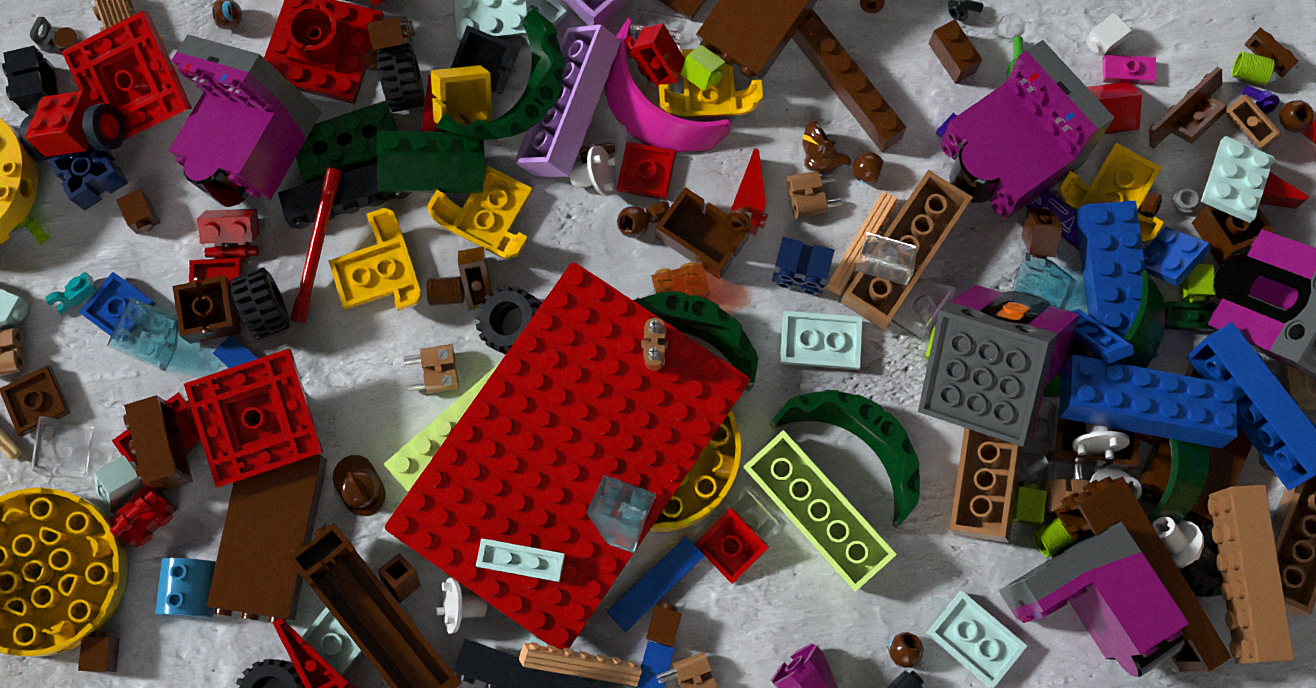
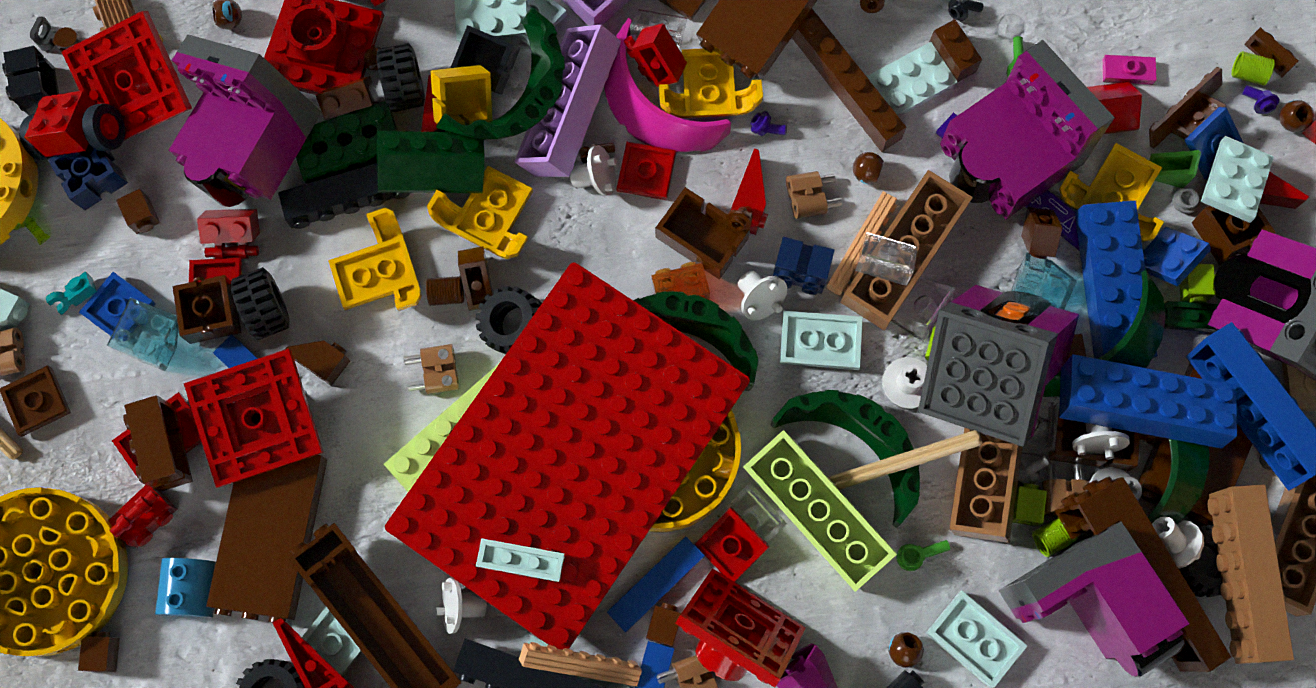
clear slope [30,416,94,478] -> none
light aqua slope [94,455,139,513] -> none
red piece [290,167,342,324] -> none
reddish brown piece [333,455,386,516] -> none
reddish brown brick [367,16,415,50] -> none
reddish brown brick [377,553,421,603] -> none
clear light blue slope [587,475,656,553] -> none
reddish brown piece [617,205,649,238] -> none
medium nougat piece [641,318,668,371] -> none
reddish brown tile [646,201,670,223] -> none
lime brick [680,45,725,91] -> none
reddish brown hair [802,121,851,174] -> none
blue tile [1071,309,1134,364] -> none
white brick [1085,12,1131,58] -> none
reddish brown tile [1141,191,1162,218] -> none
medium nougat brick [1226,94,1281,152] -> none
none -> reddish brown slope [284,340,350,386]
none -> reddish brown brick [315,76,379,120]
none -> red piece [675,568,806,688]
none -> white piece [738,271,787,321]
none -> dark purple plate [750,111,787,136]
none -> tan axle [828,430,982,490]
none -> light aqua plate [867,42,958,117]
none -> white piece [882,357,927,409]
none -> bright green plate [896,540,950,571]
none -> bright green slope [1149,150,1201,188]
none -> blue plate [1184,107,1244,180]

